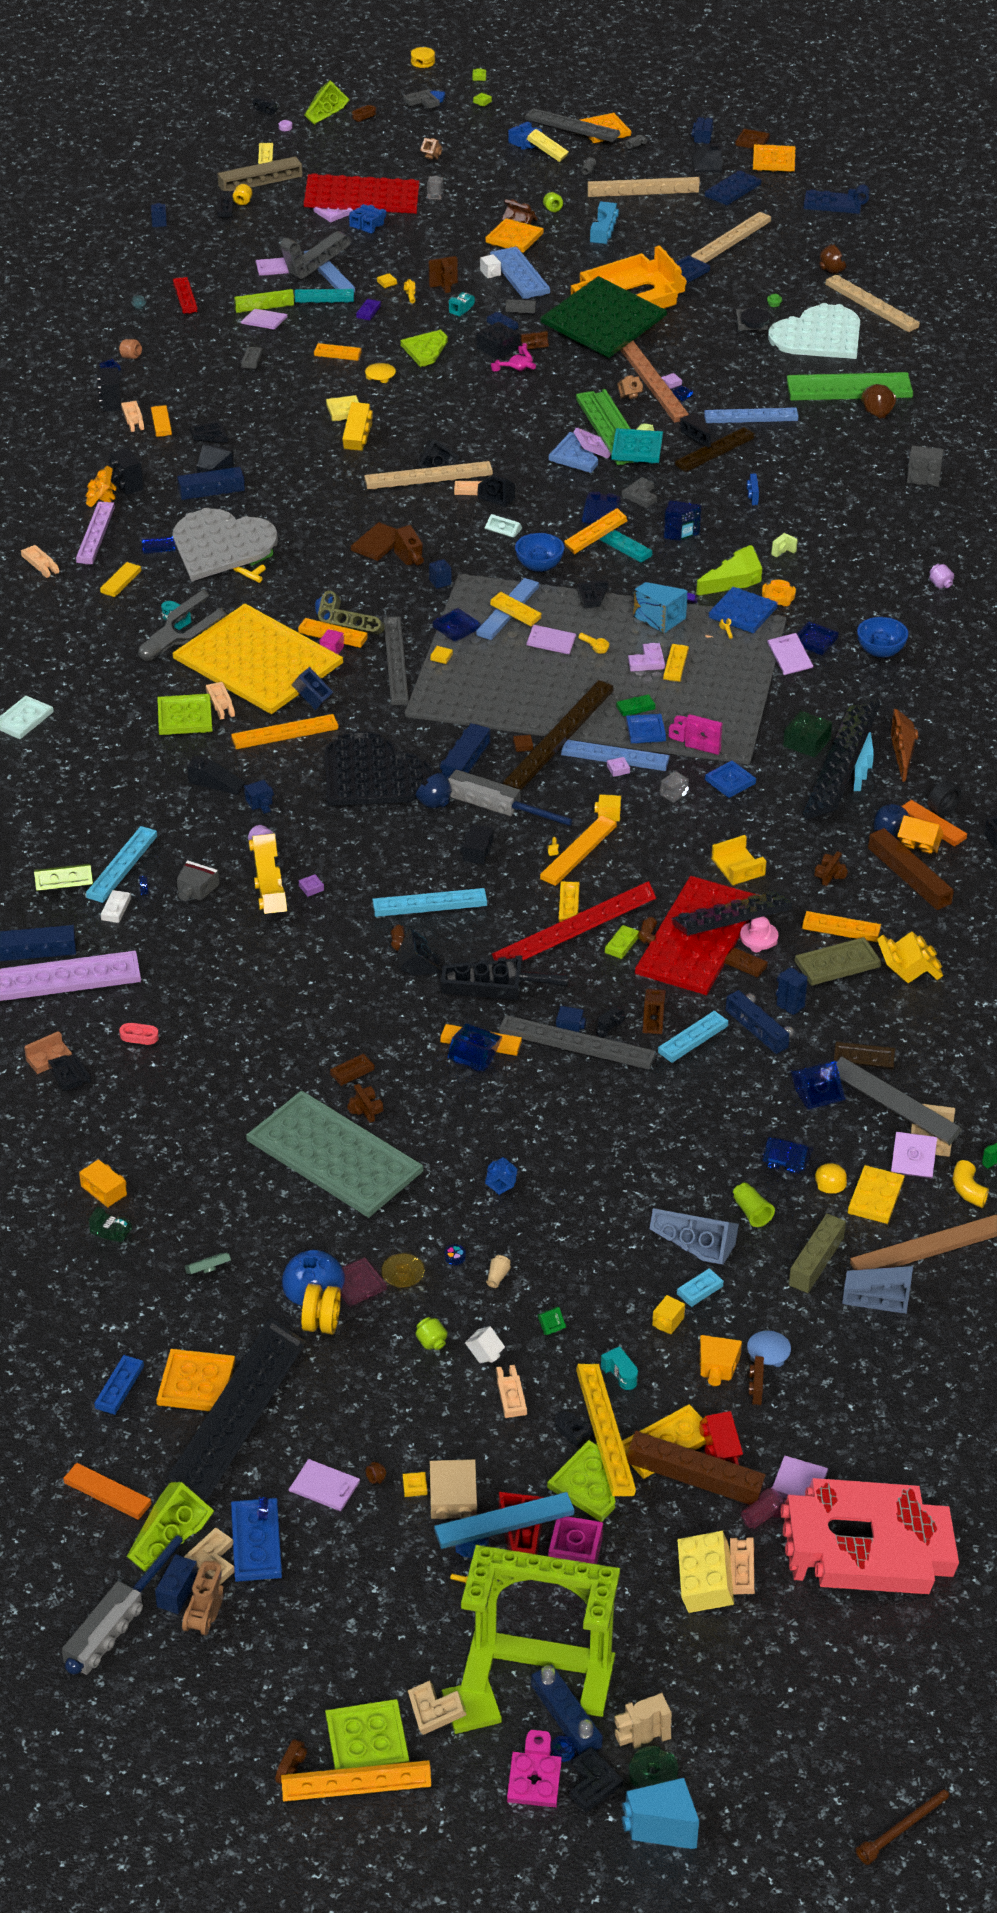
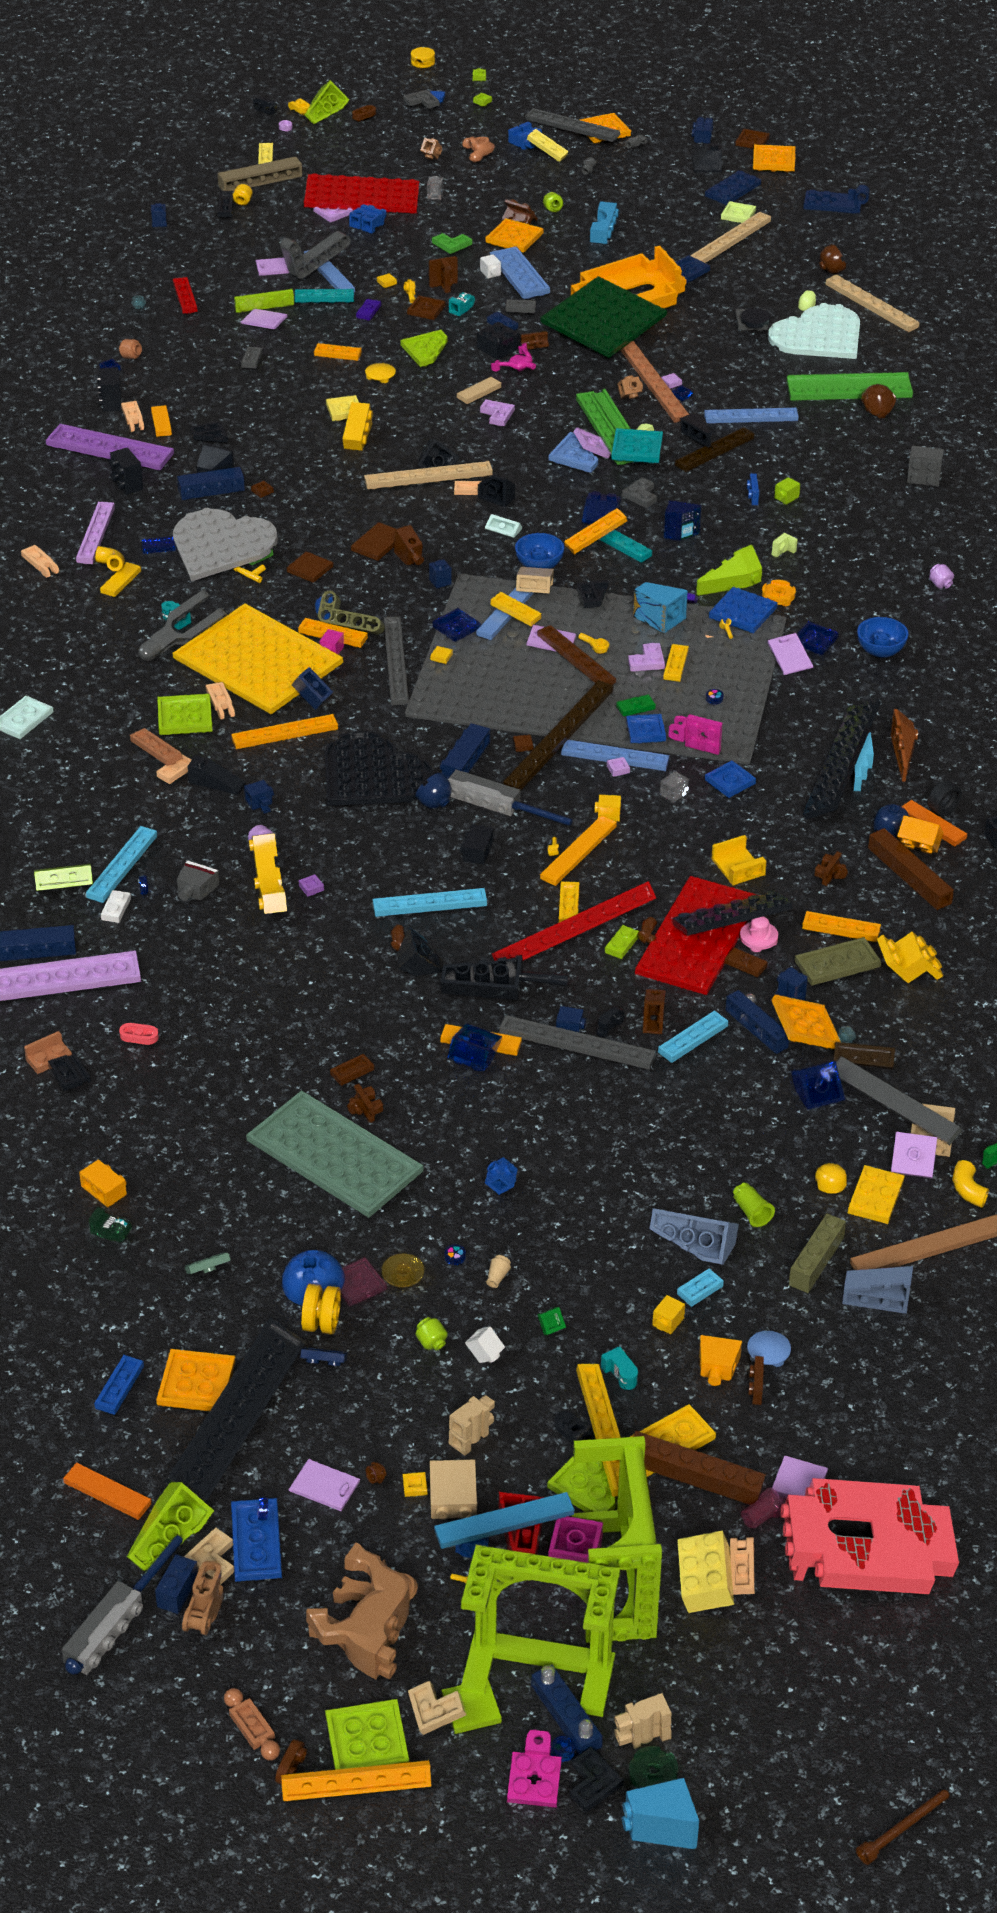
light orange plate [86,465,117,507] -> none
light nougat hinge [496,1365,527,1418] -> none
tan plate [587,177,700,197] -> none
red brick [699,1411,743,1465] -> none
clear blue slope [763,1137,813,1174] -> none
bright green plate [767,294,782,307] -> none
clear green brick [783,711,832,757] -> none
none -> medium lavender plate [46,424,174,470]
none -> yellow cylinder [95,546,125,571]
none -> nougat plate [130,728,183,766]
none -> light nougat plate [156,755,191,784]
none -> nougat plate [224,1688,280,1760]
none -> reddish brown tile [251,481,274,498]
none -> reddish brown tile [287,551,333,583]
none -> yellow plate [288,98,310,115]
none -> dark blue plate [300,1347,348,1366]
none -> medium nougat piece [306,1542,418,1680]
none -> reddish brown tile [407,296,446,320]
none -> bright green plate [432,233,472,254]
none -> tan hips [449,1395,495,1456]
none -> tan tile [457,377,501,404]
none -> nougat head [462,137,495,163]
none -> lavender plate [480,399,515,426]
none -> tan panel [516,567,554,593]
none -> reddish brown tile [537,625,616,685]
none -> lime arch [571,1436,662,1643]
none -> clear blue tile [706,689,724,705]
none -> yellowish green tile [721,201,756,223]
none -> light orange plate [771,995,841,1049]
none -> lime brick [775,477,800,505]
none -> yellowish green piece [798,291,816,311]
none -> clear light blue plate [838,1026,856,1043]

